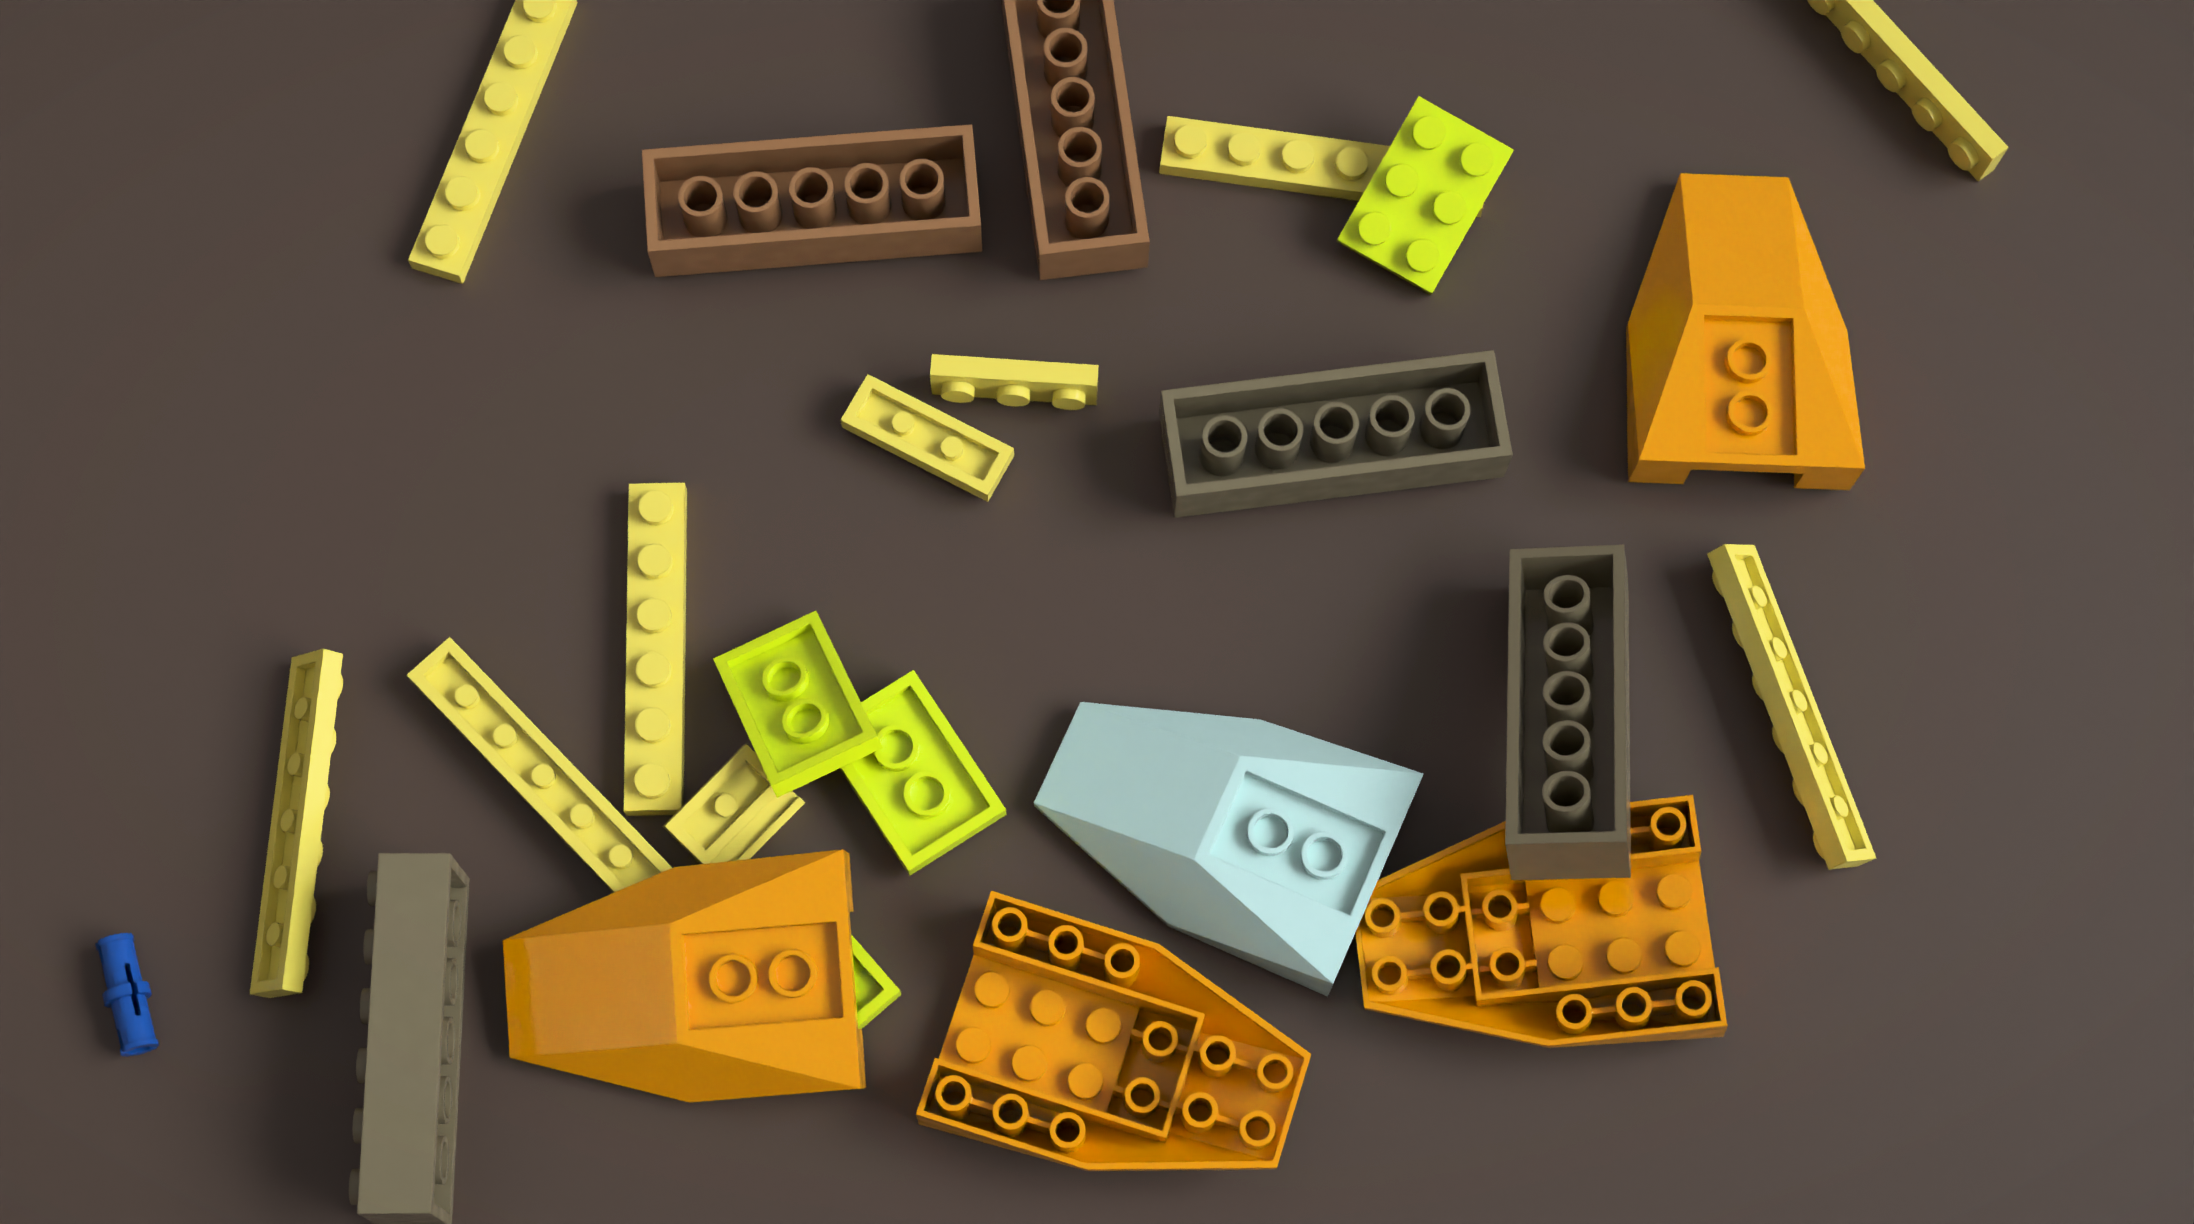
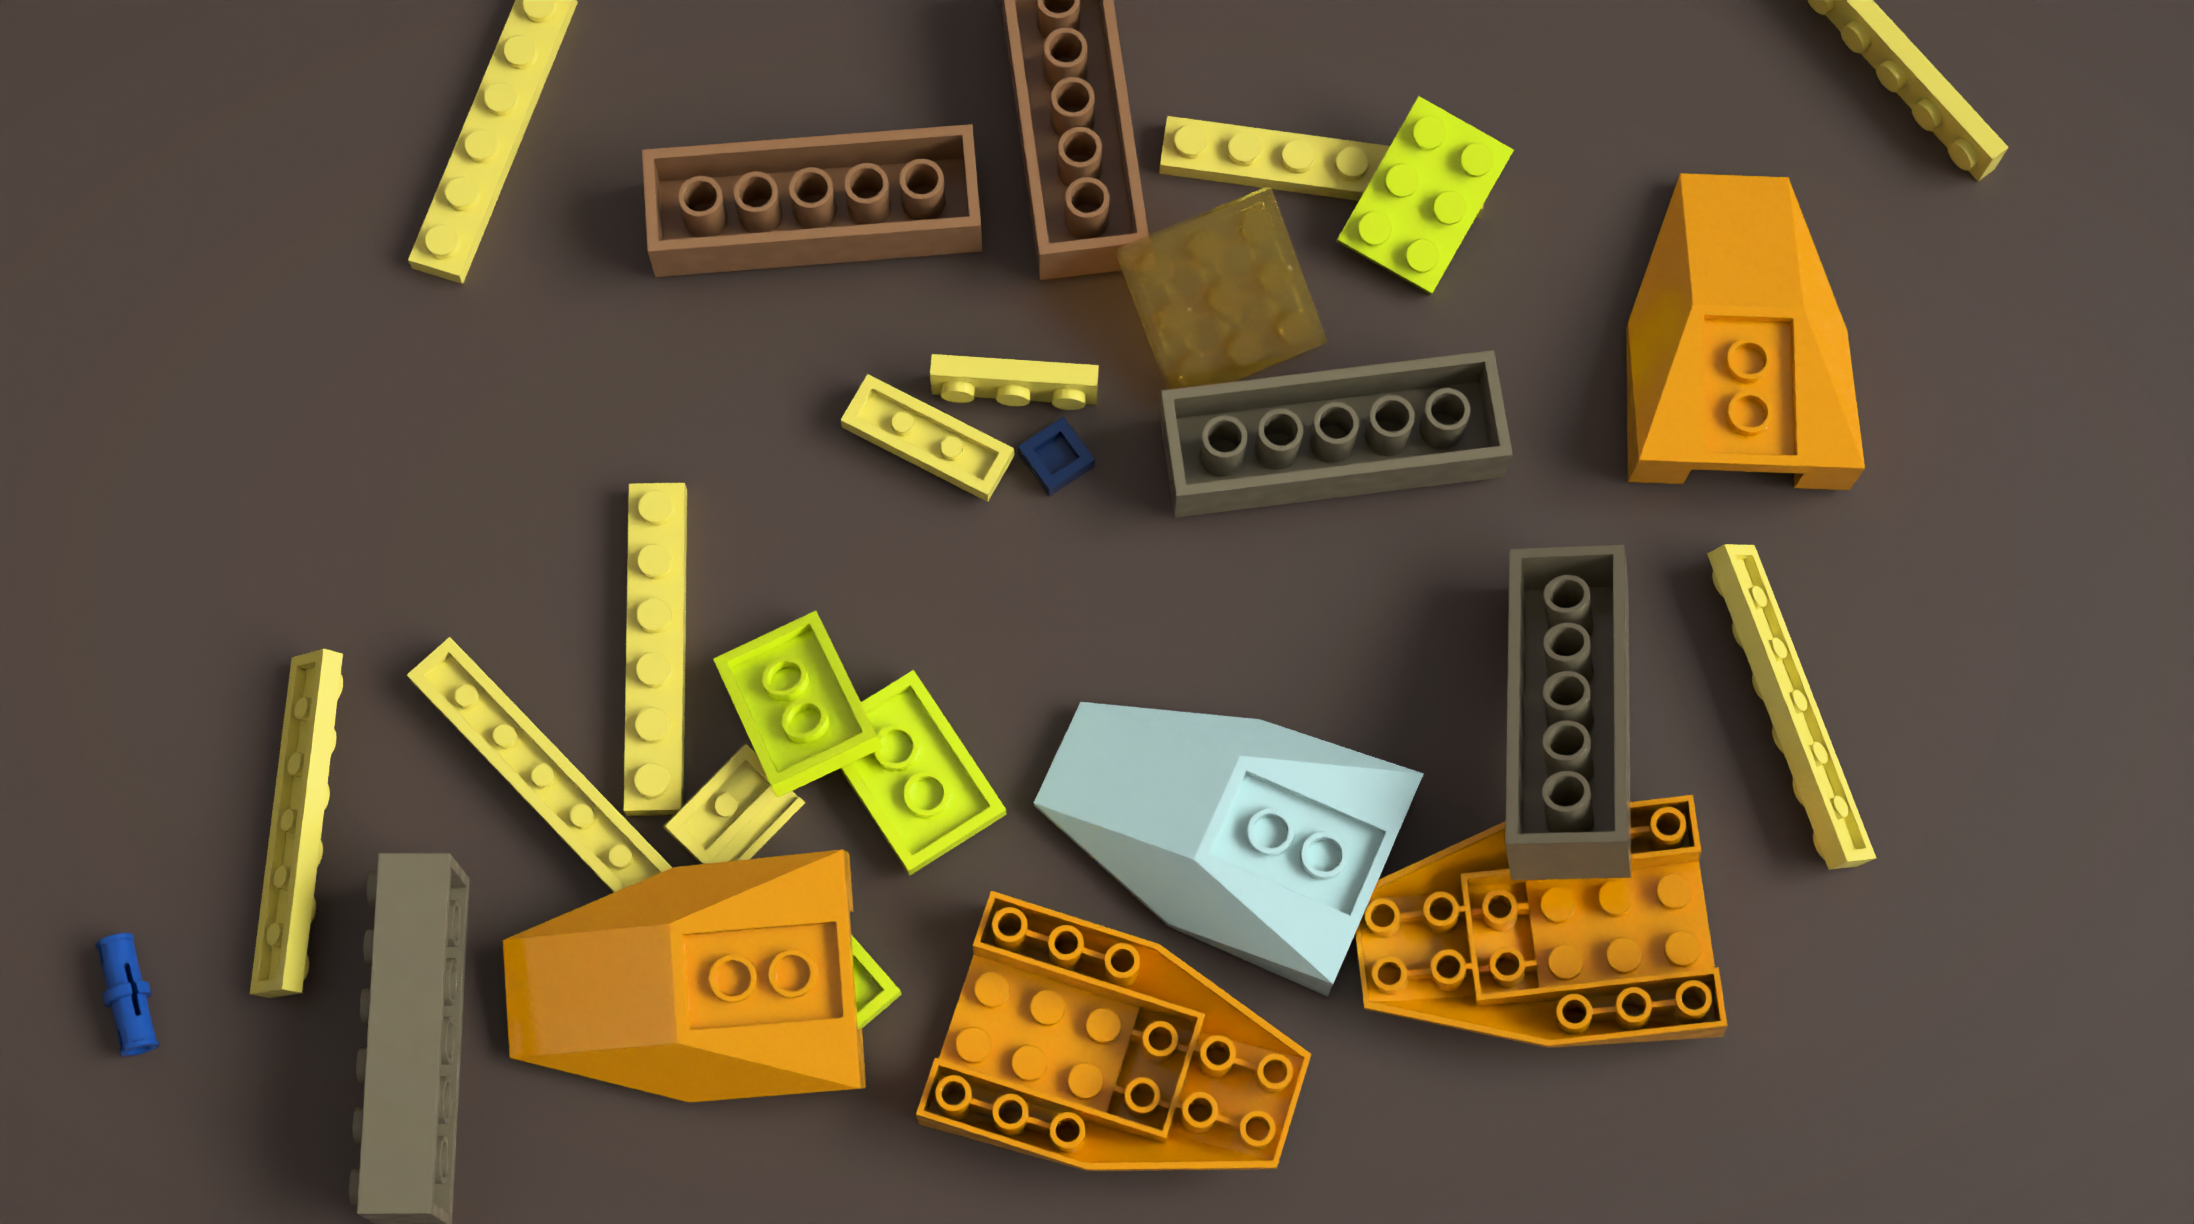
none -> dark blue tile [1018,416,1095,497]
none -> clear yellow plate [1115,187,1327,390]

